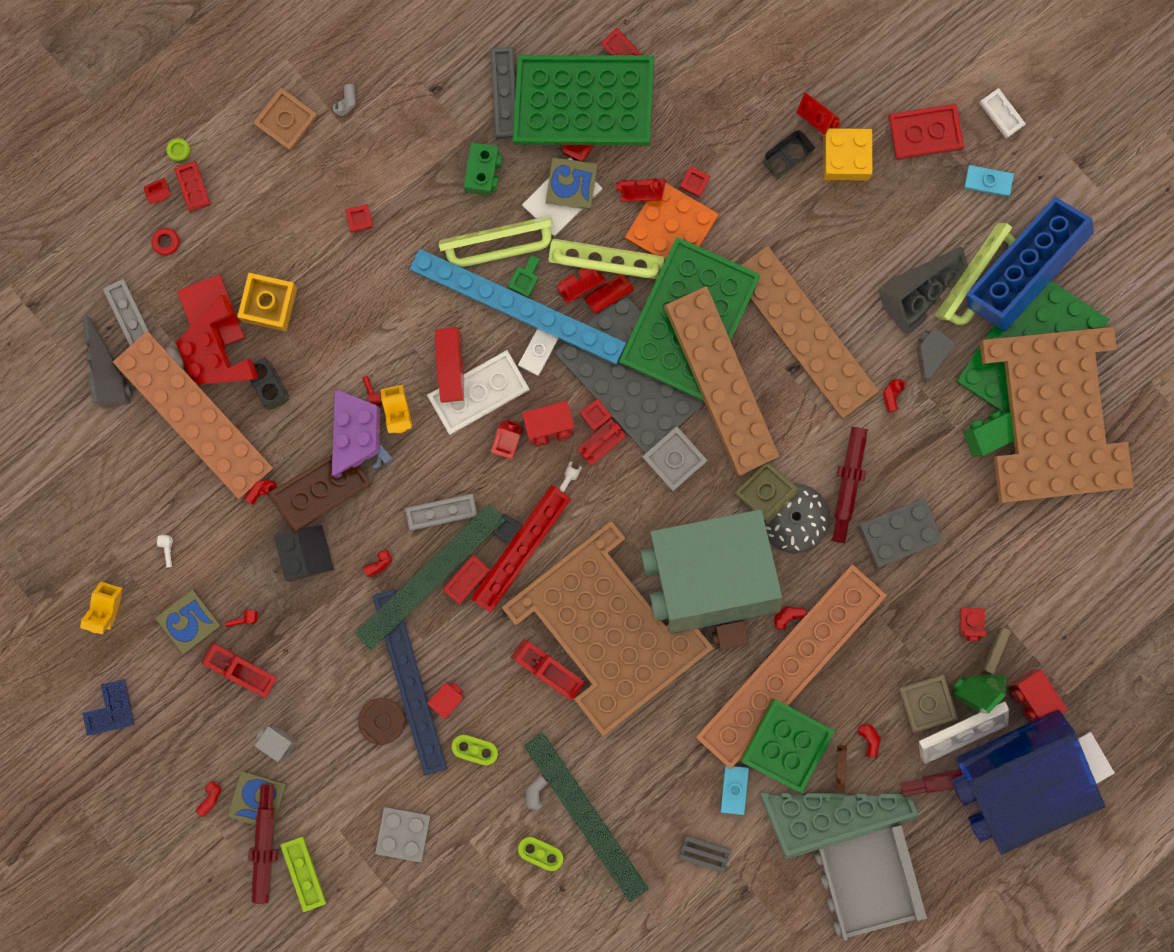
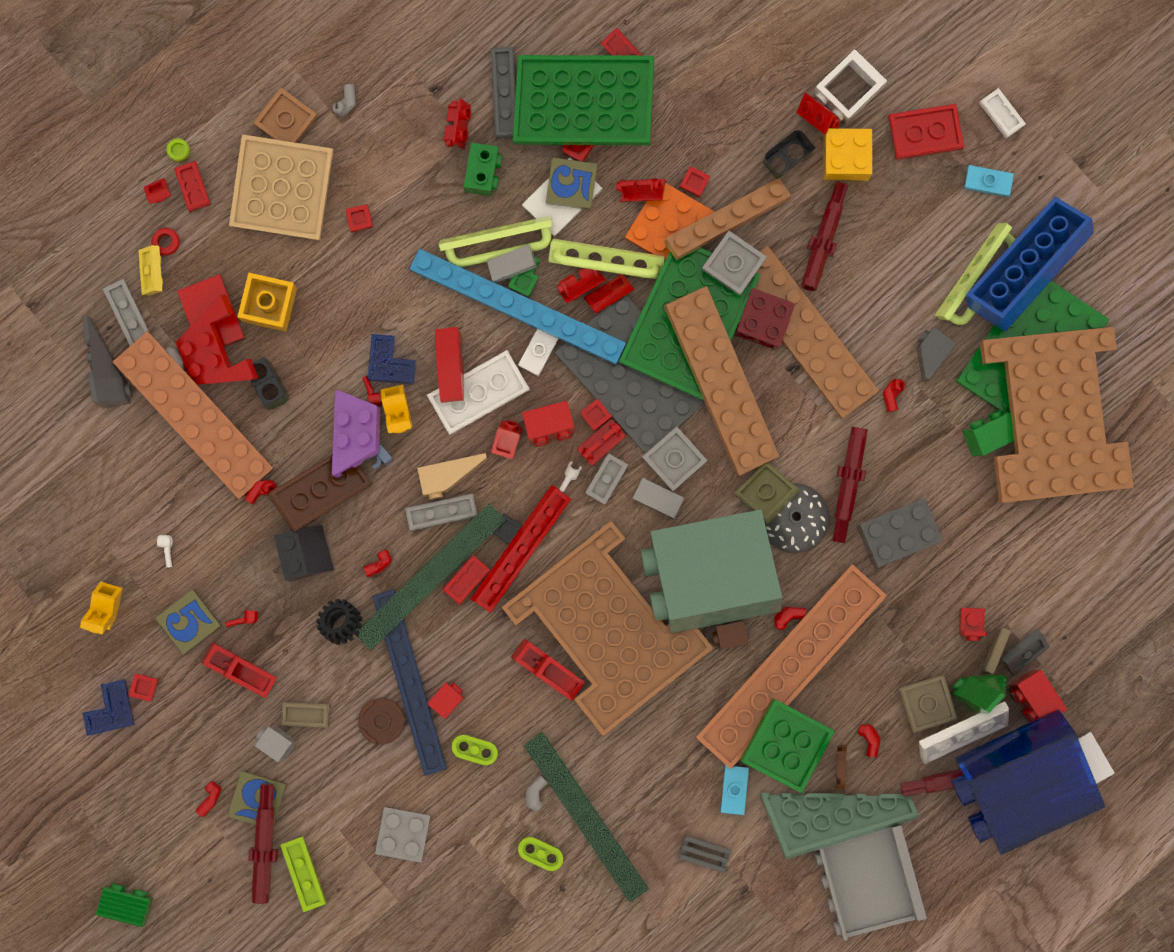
dark grey wedge [878,247,968,334] -> none
none -> green brick [96,883,153,927]
none -> red plate [128,673,159,702]
none -> light yellow plate [138,245,163,296]
none -> tan plate [229,134,334,240]
none -> dark tan tile [281,702,330,728]
none -> black tyre [316,599,363,645]
none -> clear blue plate [368,334,416,384]
none -> tan slope [417,453,488,500]
none -> red hinge [443,98,472,149]
none -> light grey tile [487,244,537,283]
none -> light grey plate [585,453,628,505]
none -> light grey tile [632,478,684,519]
none -> medium nougat plate [664,178,791,260]
none -> light grey plate [702,231,767,296]
none -> dark red bracket [734,288,795,350]
none -> dark red piece [801,181,848,292]
none -> white window [814,49,887,124]
none -> dark grey plate [1001,629,1050,676]

